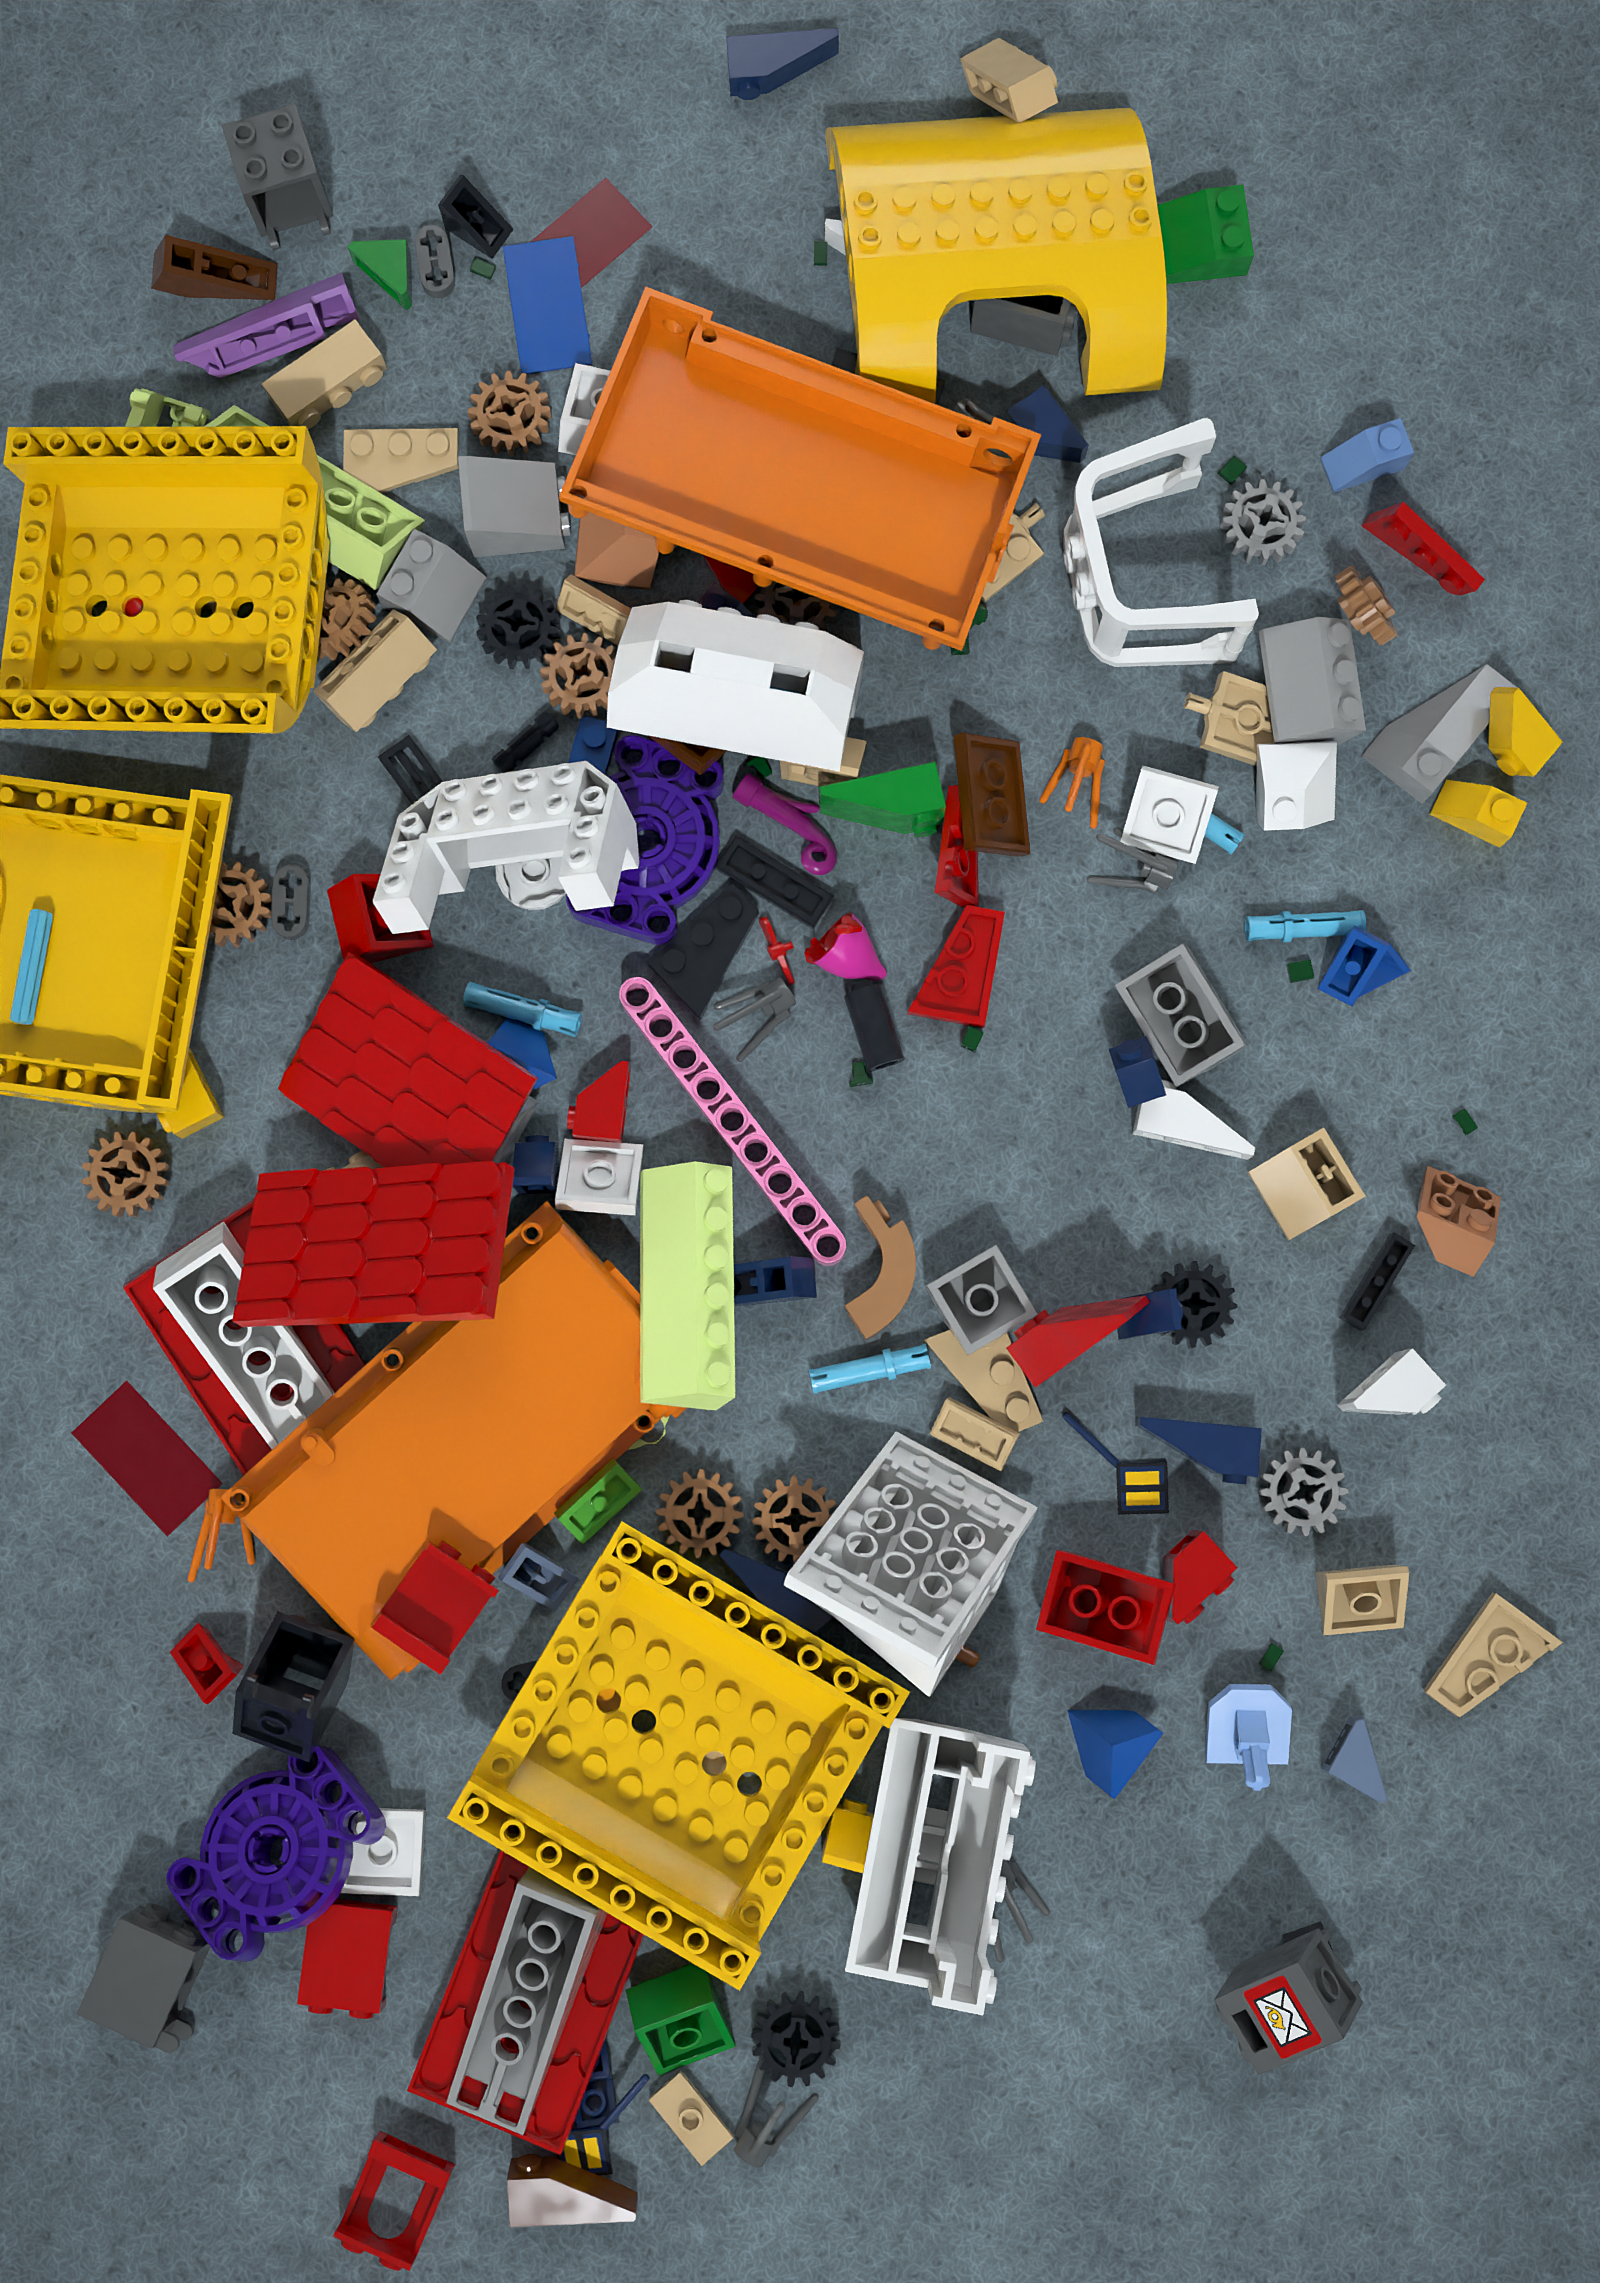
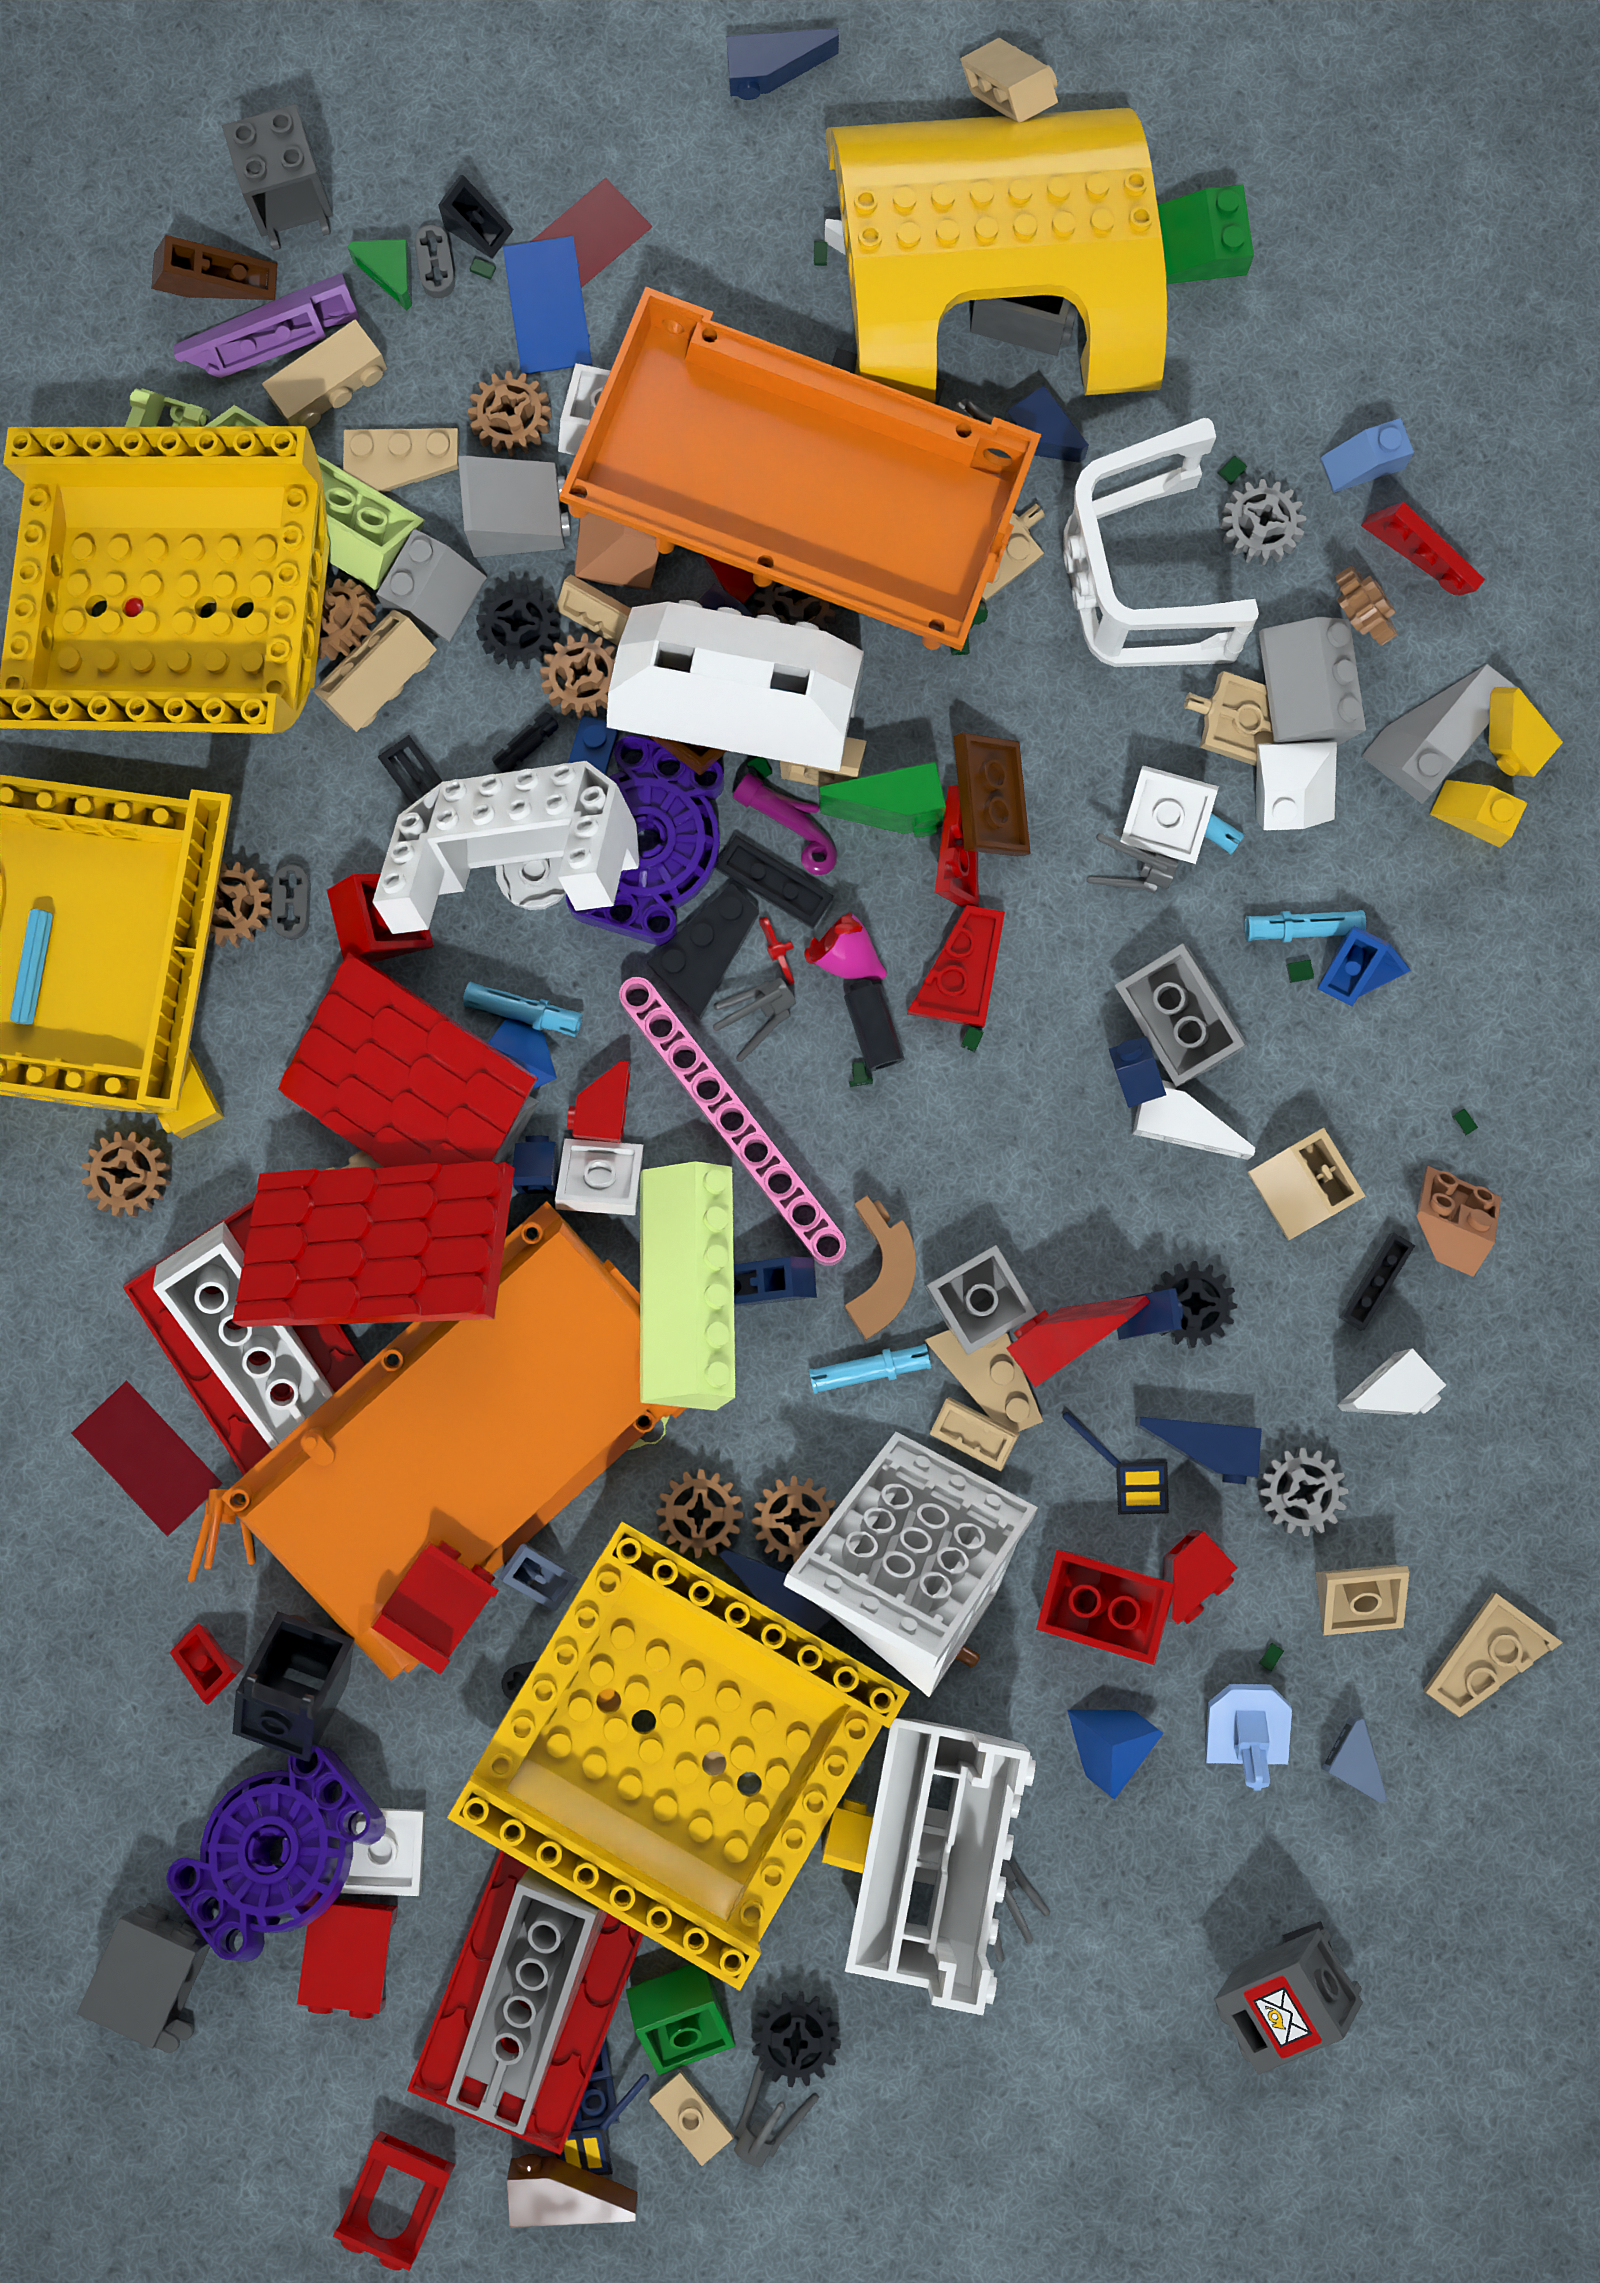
bright green plate [554,1458,642,1544] -> none
orange plant [1039,737,1105,829] -> none

